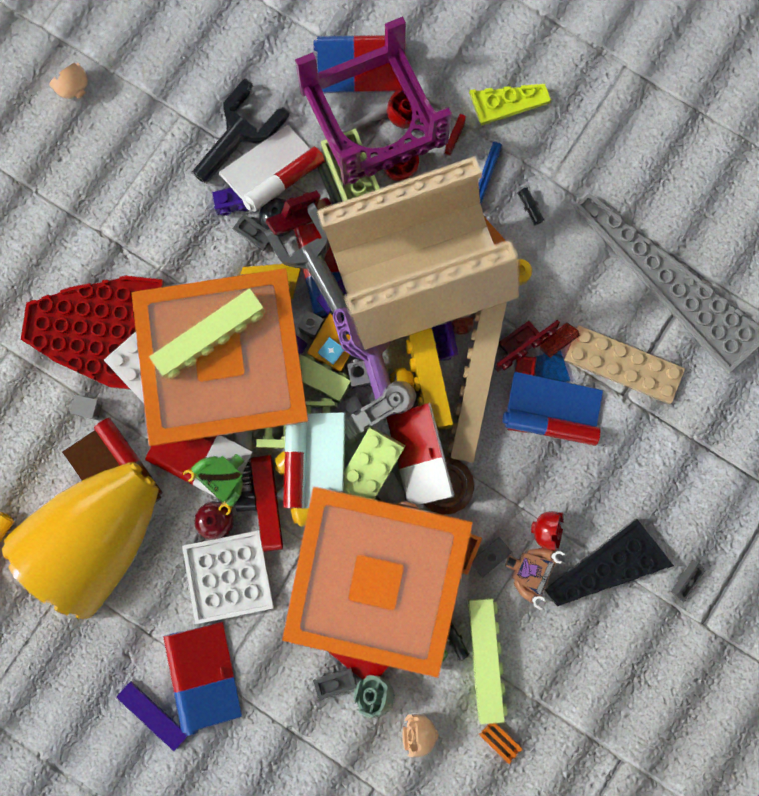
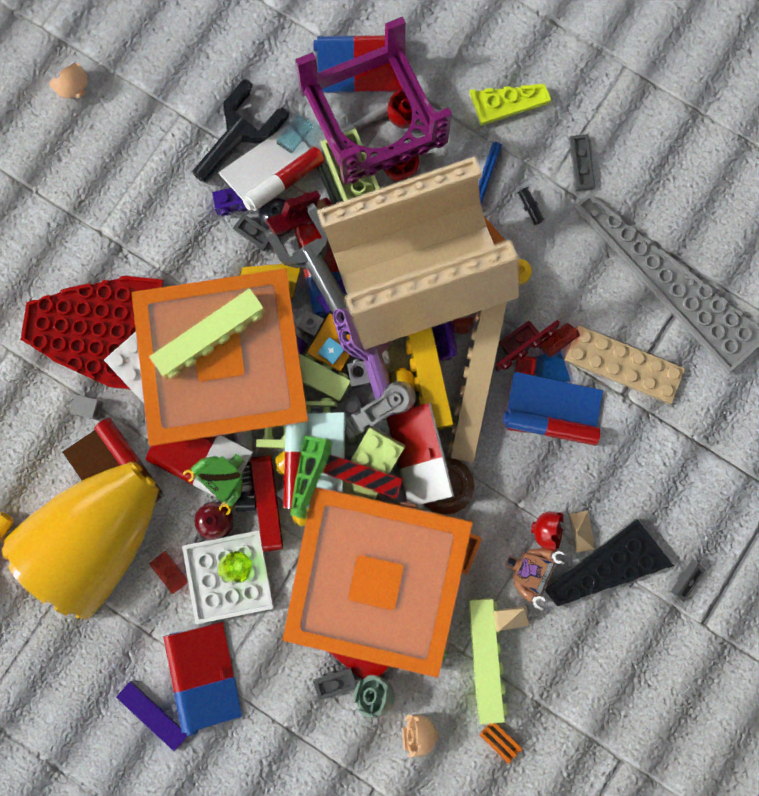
red tile [444,114,466,155] -> none
black pin [447,620,470,661] -> none
dark grey plate [472,537,512,578] -> none
none -> clear red plate [149,551,188,595]
none -> clear neon green hair [217,551,252,583]
none -> clear light blue tile [277,115,313,154]
none -> bright green plate [290,436,333,519]
none -> tile [322,454,403,499]
none -> tan slope [494,605,529,631]
none -> tan slope [568,511,595,553]
none -> dark grey tile [569,134,595,191]

